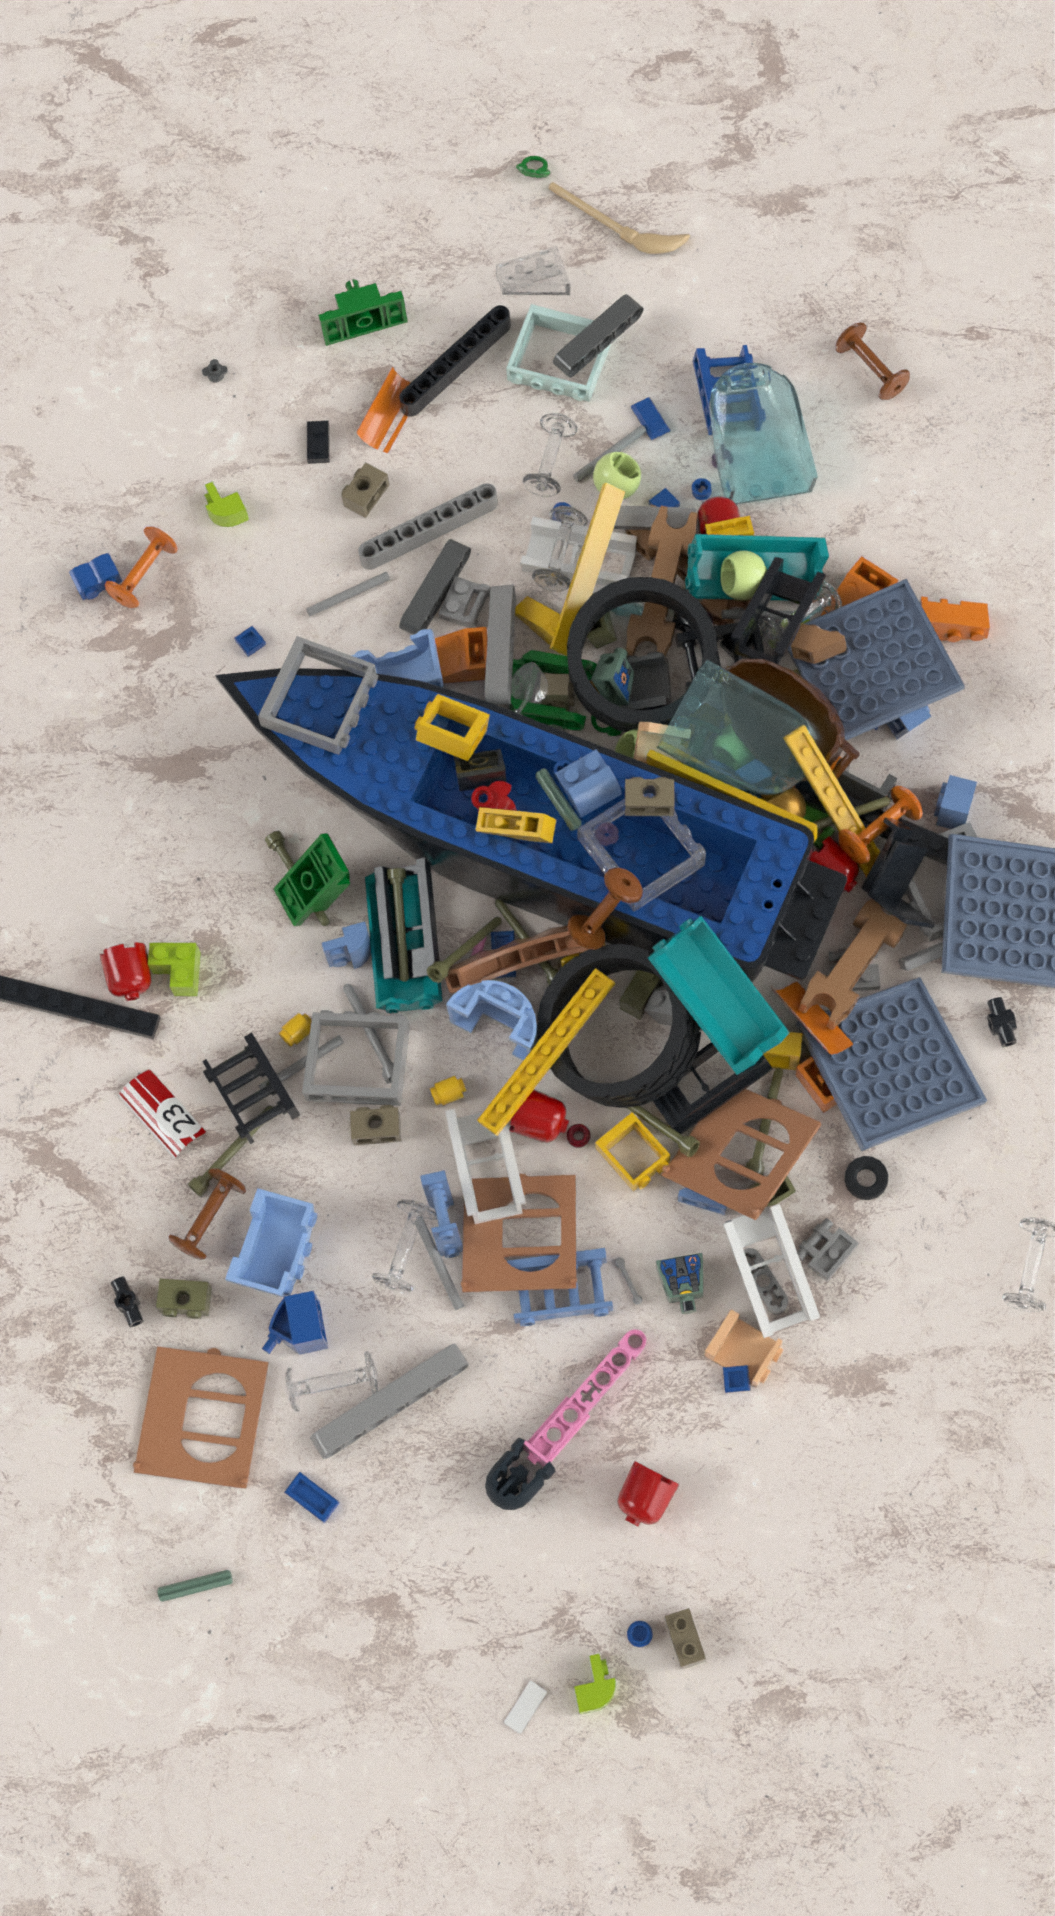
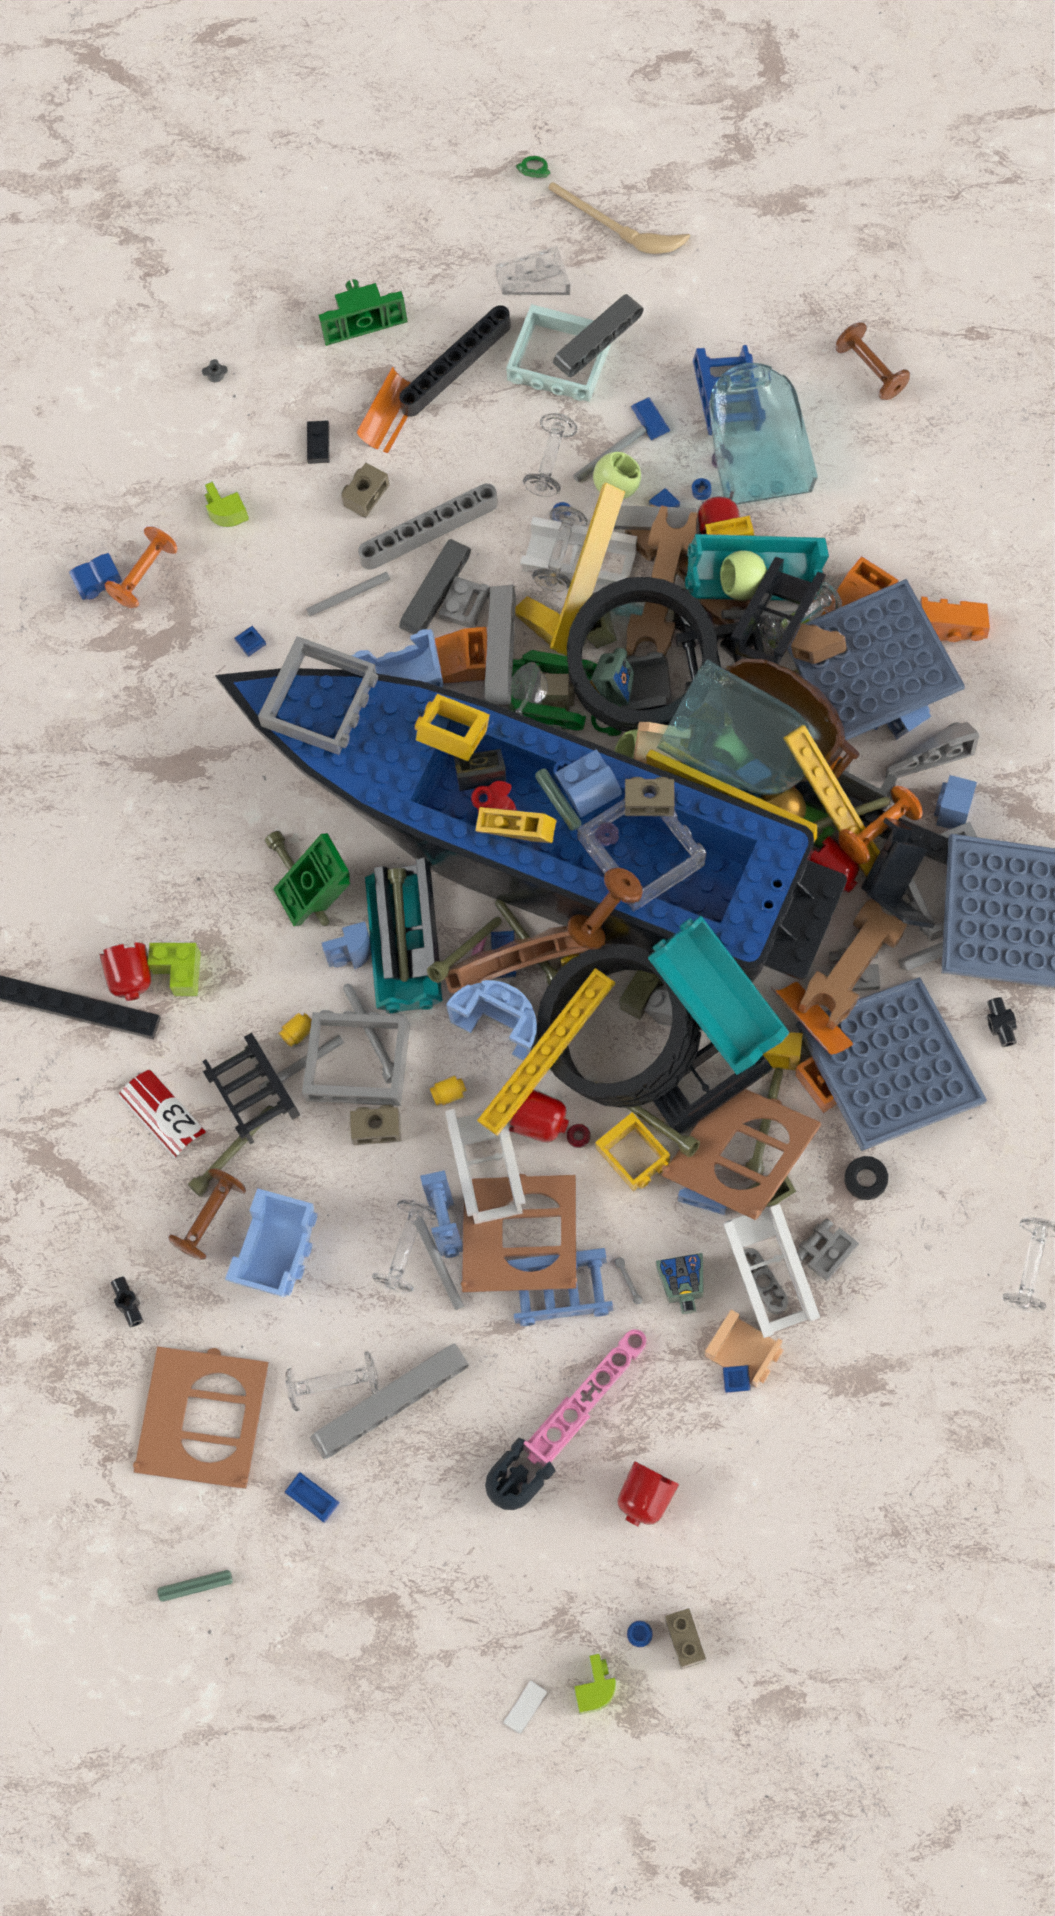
olive brick [156,1278,212,1319] -> none
blue piece [262,1290,328,1355] -> none
none -> light grey wedge [885,722,979,778]

